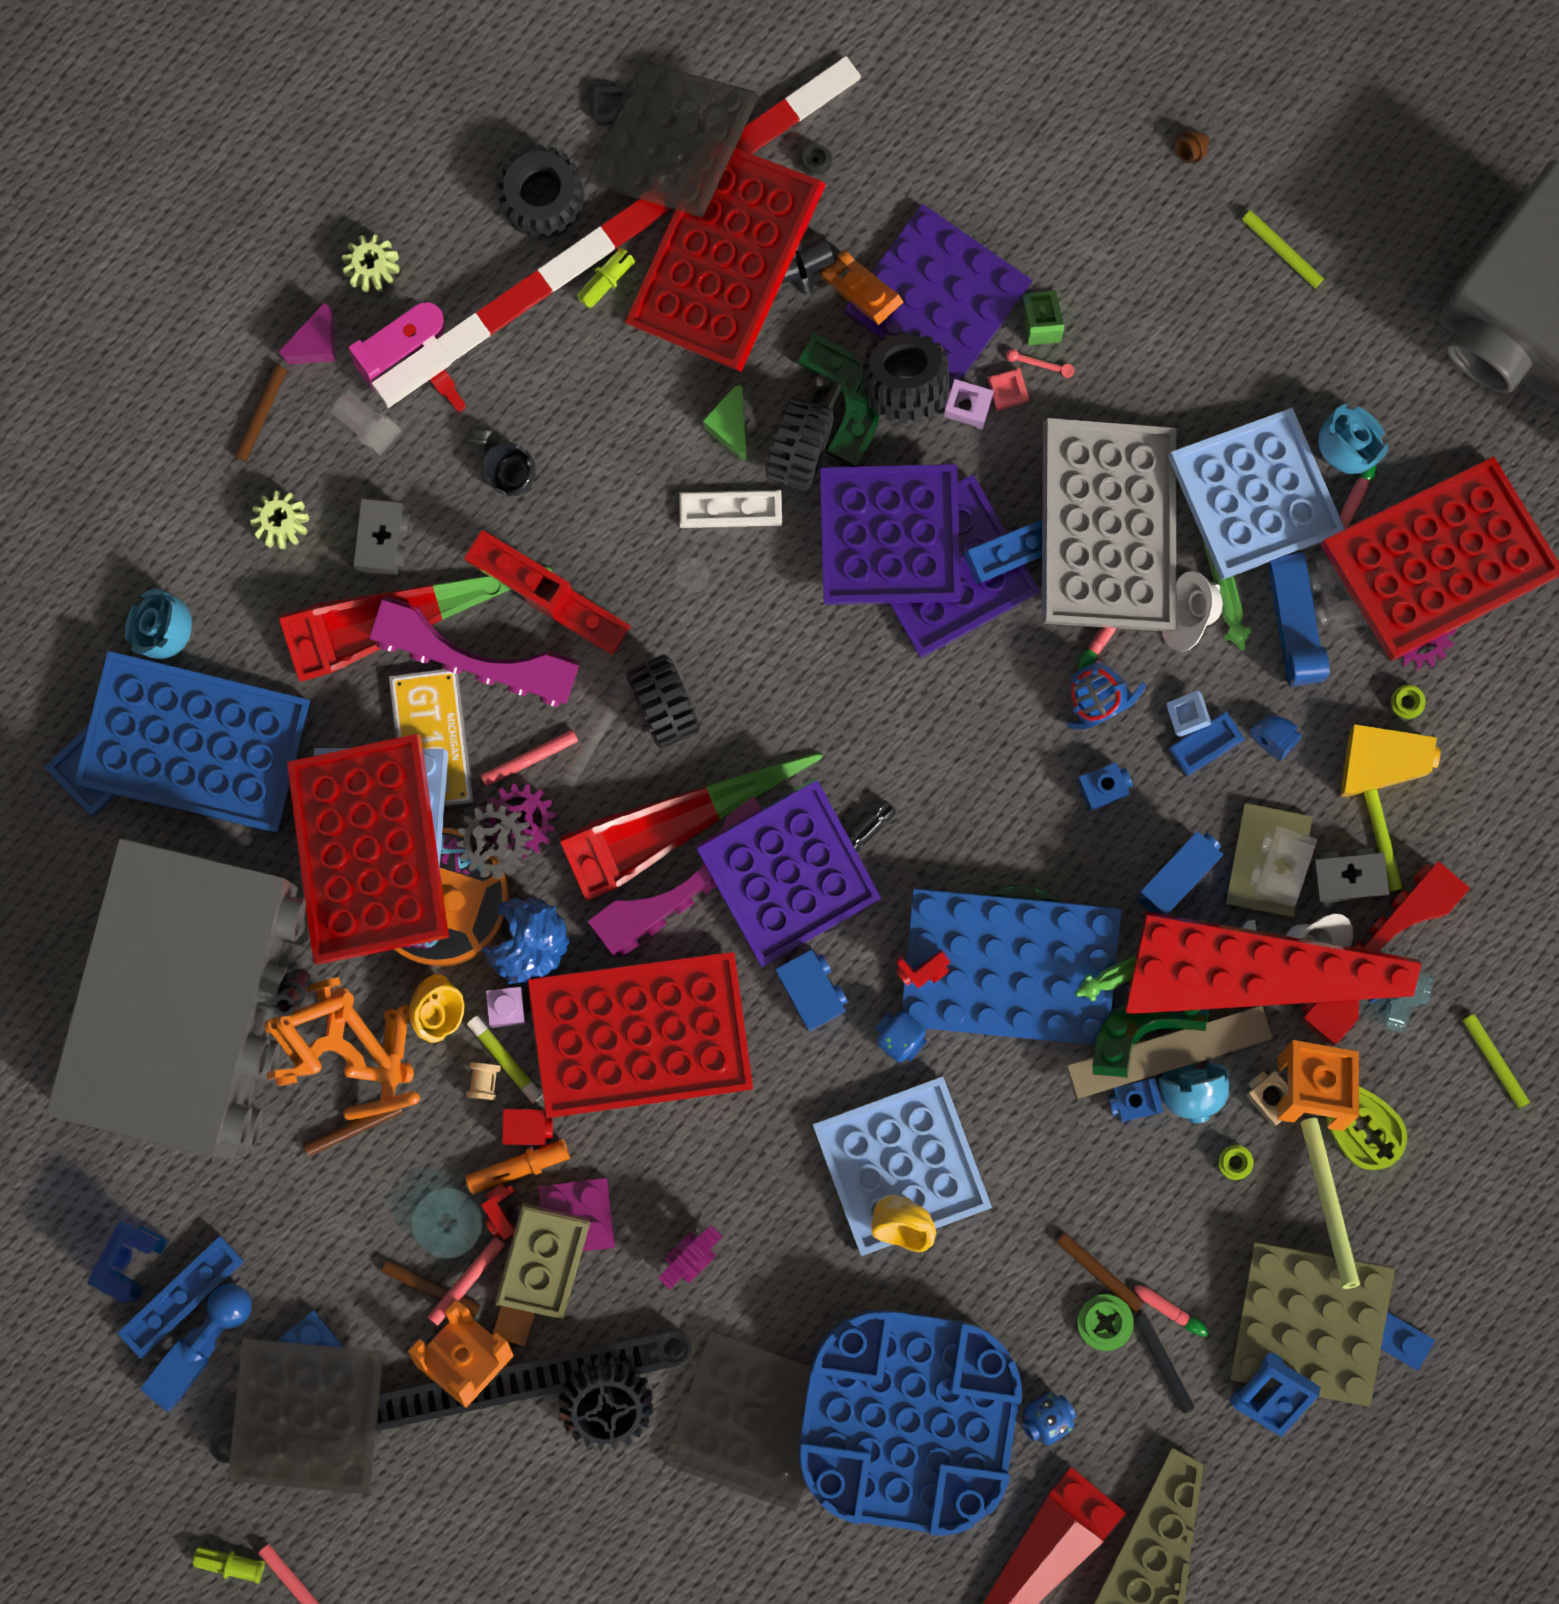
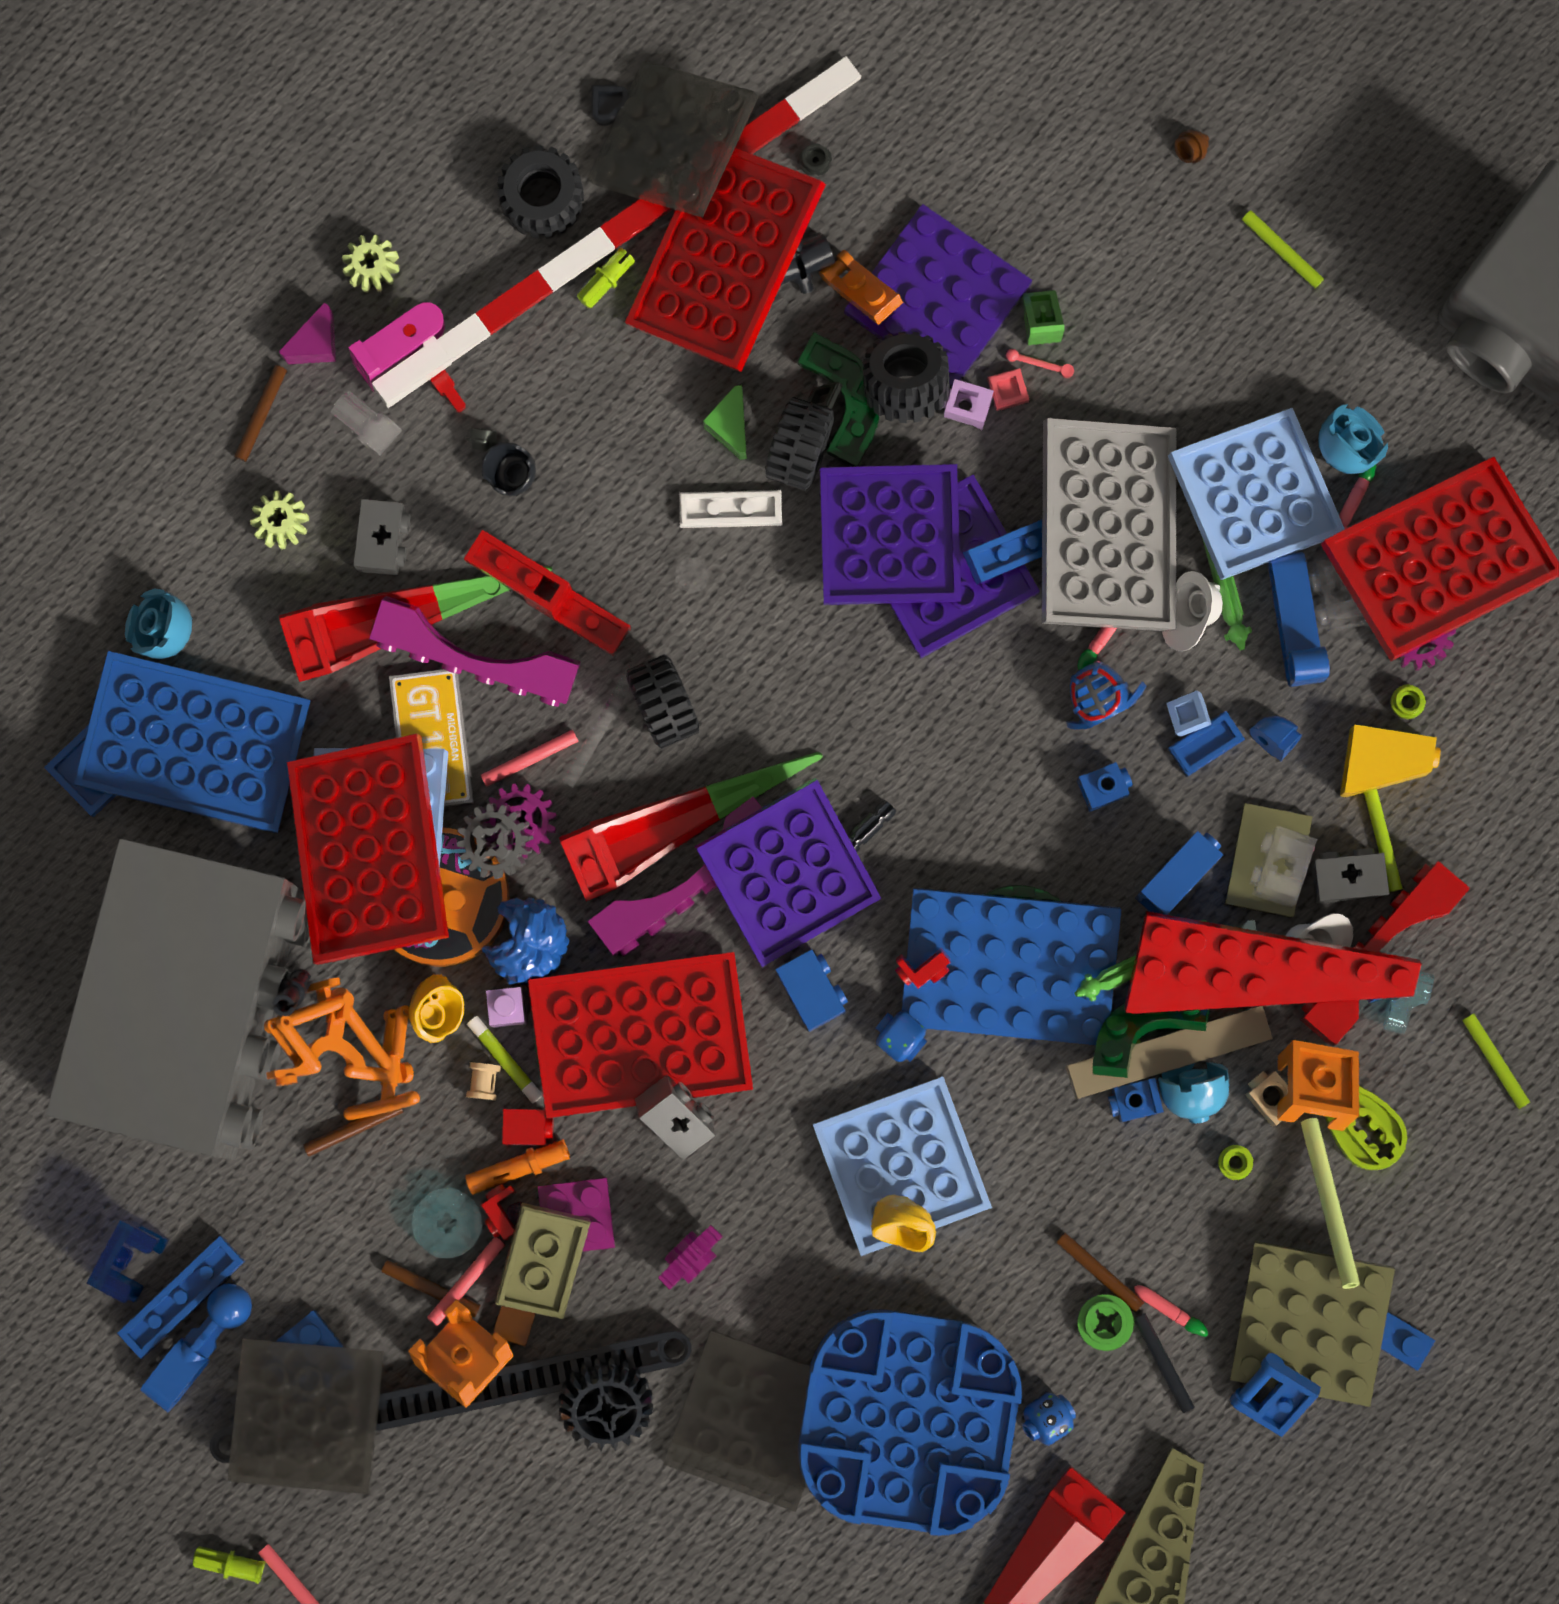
none -> brick [635,1075,716,1160]

